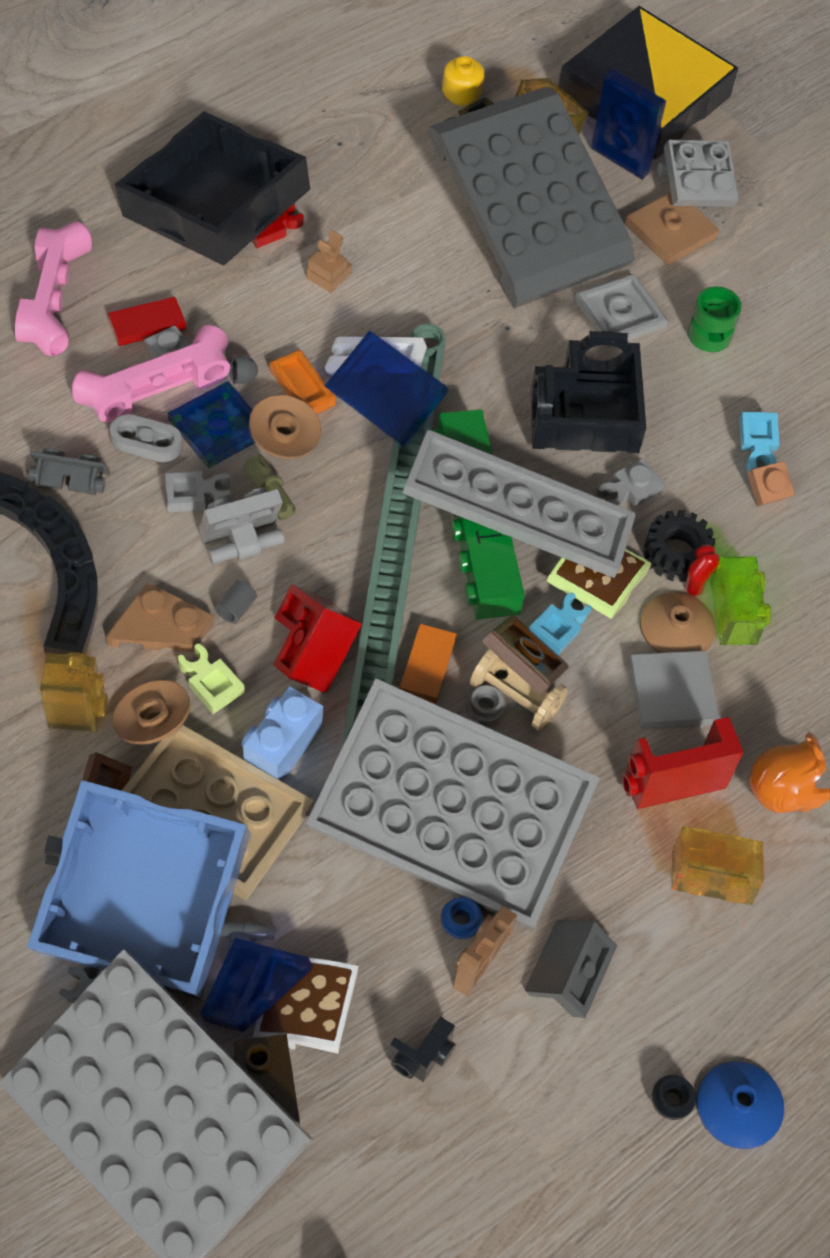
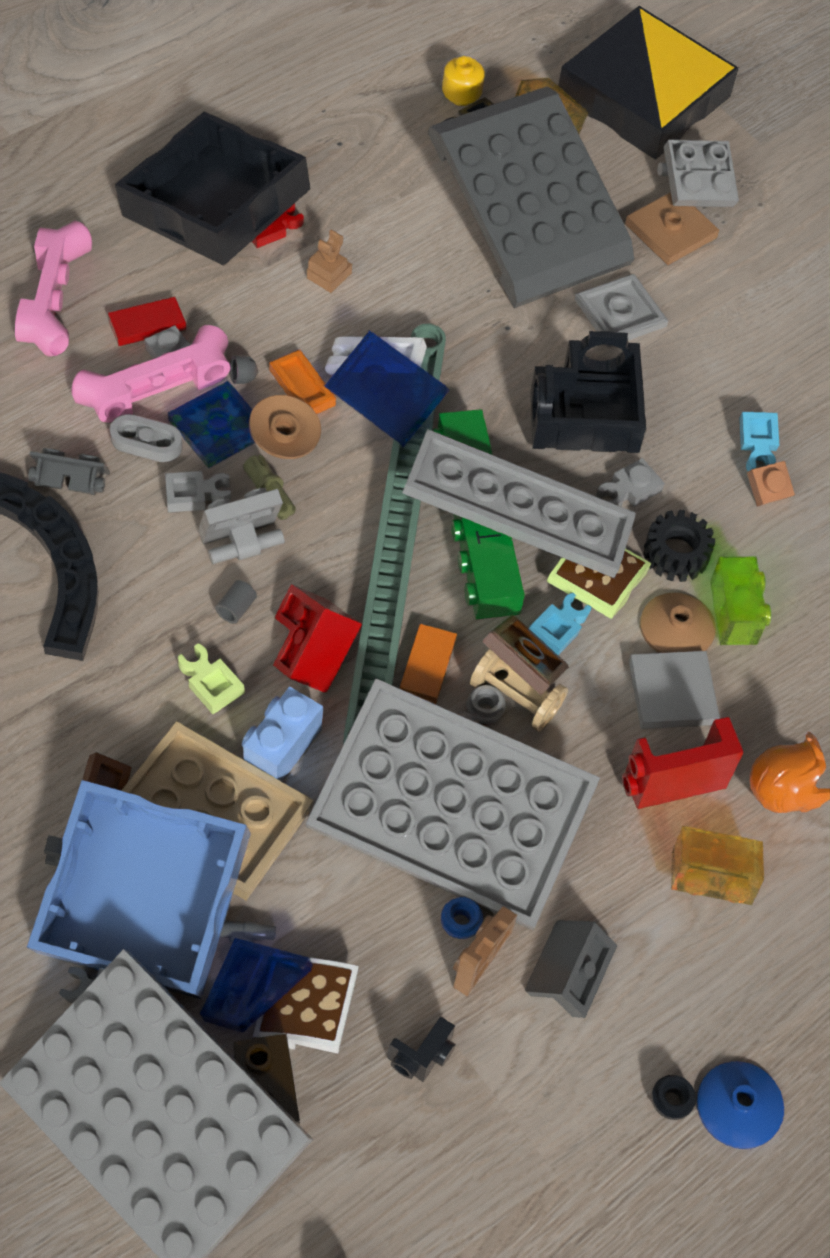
clear yellow brick [40,652,108,732] -> none
medium nougat wing [106,582,214,652] -> none
medium nougat dish [112,680,191,745] -> none
clear blue tile [591,69,666,180] -> none
red arm [686,545,720,596] -> none
green wheel [688,286,742,353] -> none

